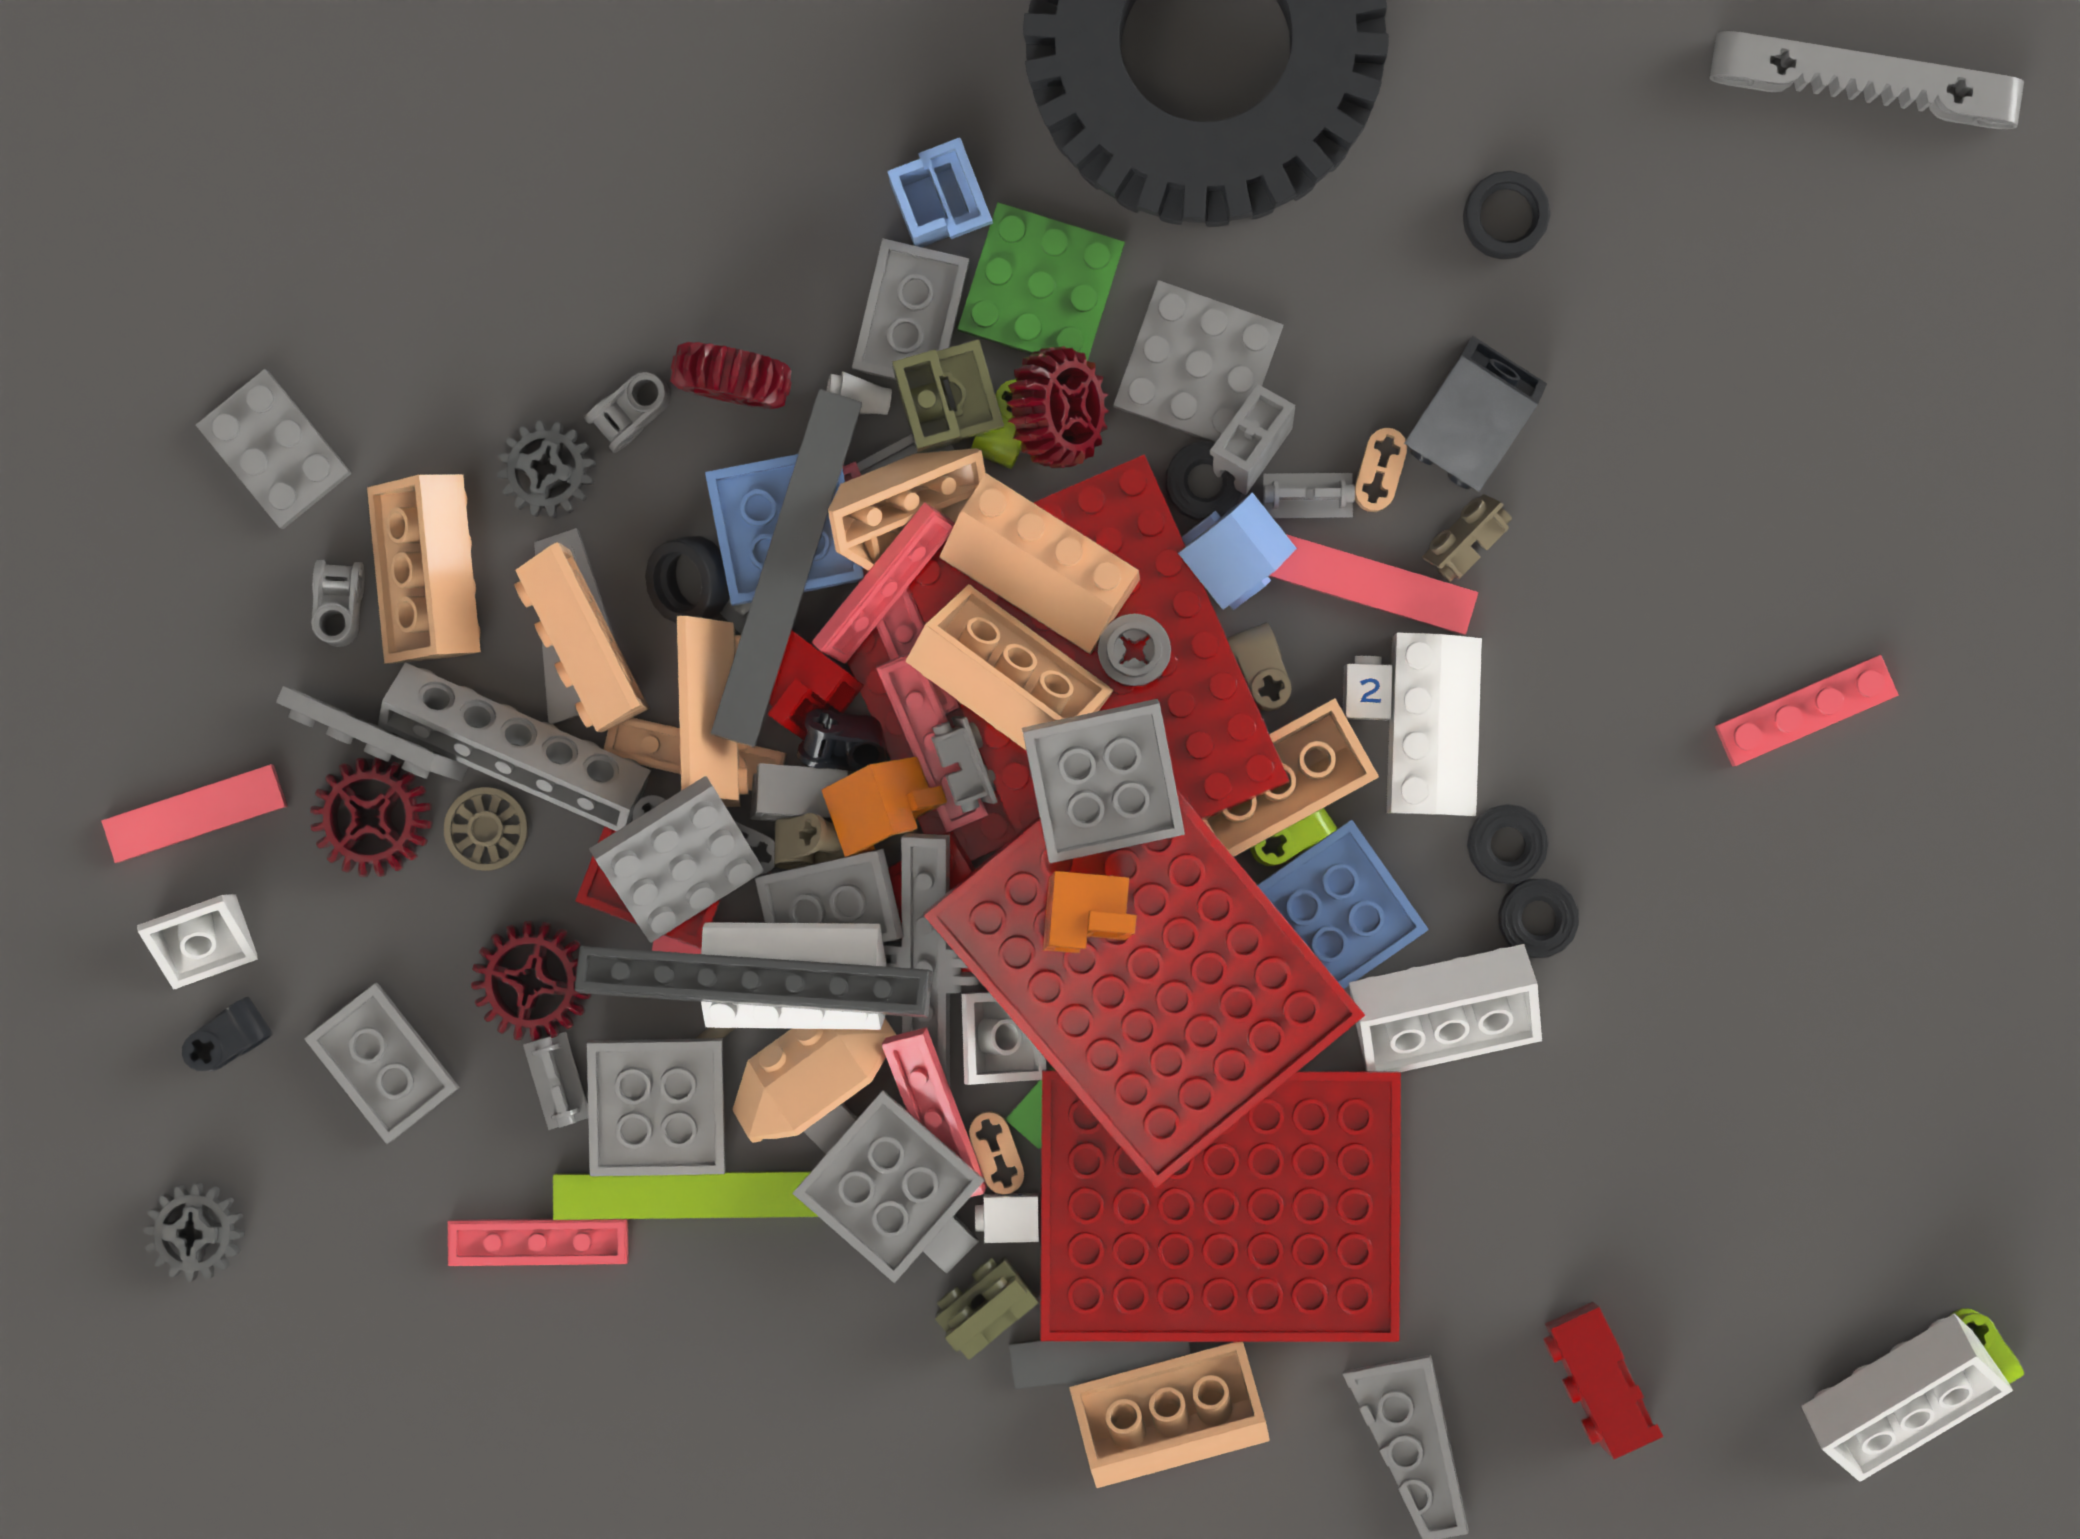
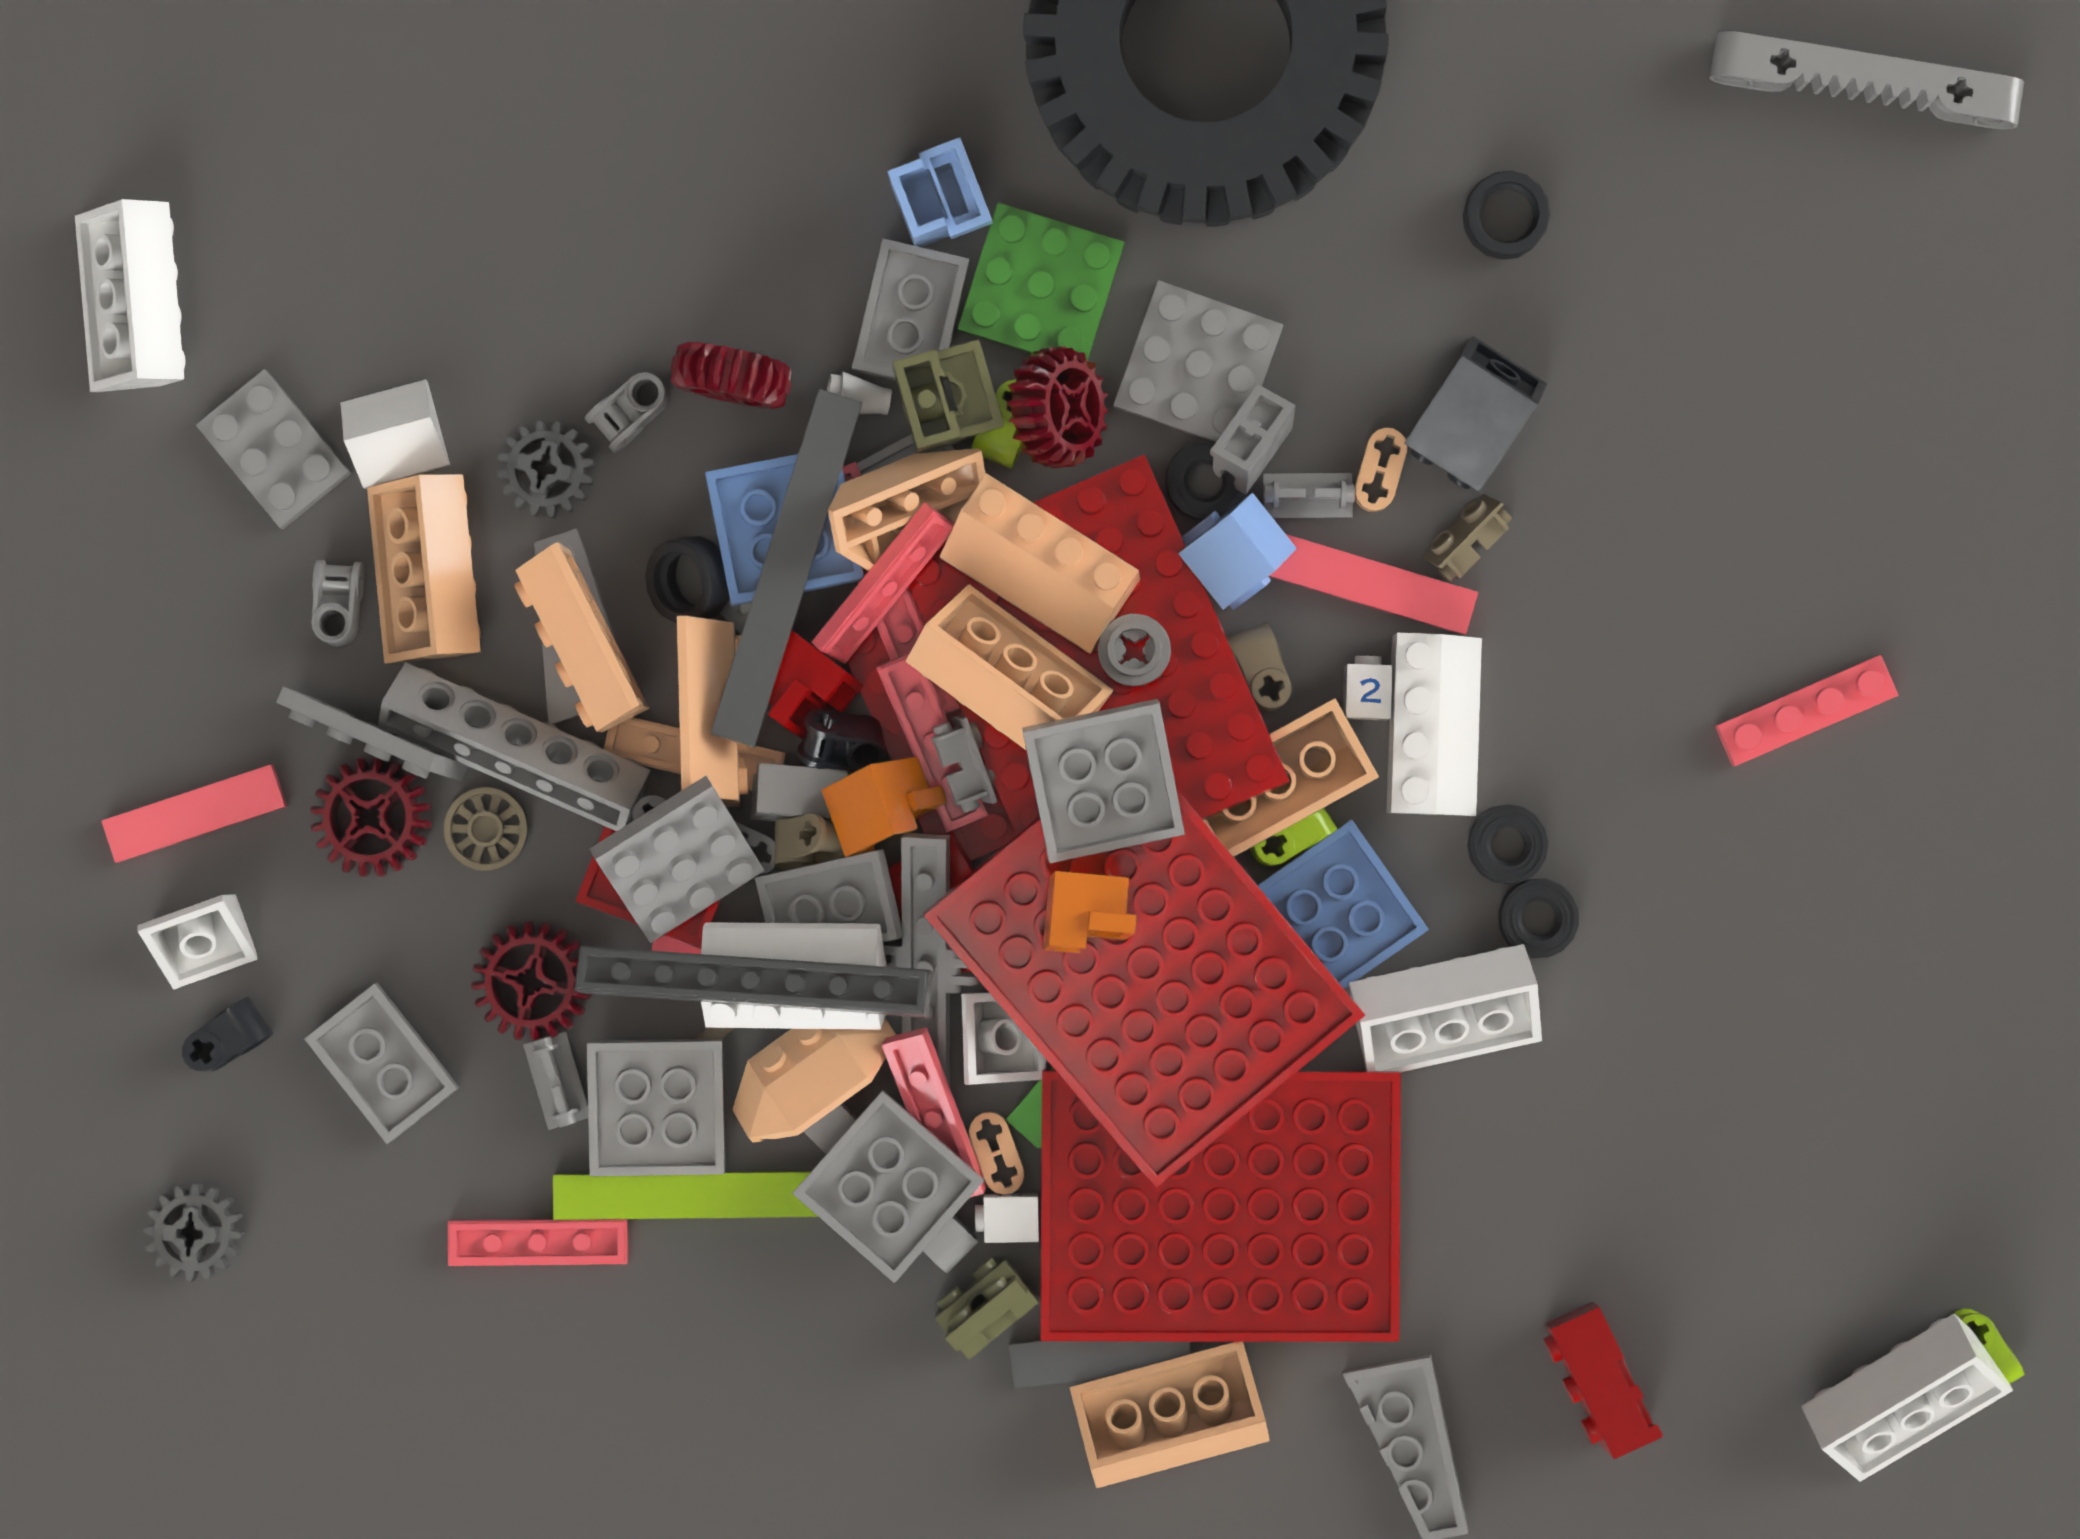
none -> white slope [75,199,185,392]
none -> white slope [340,379,450,489]

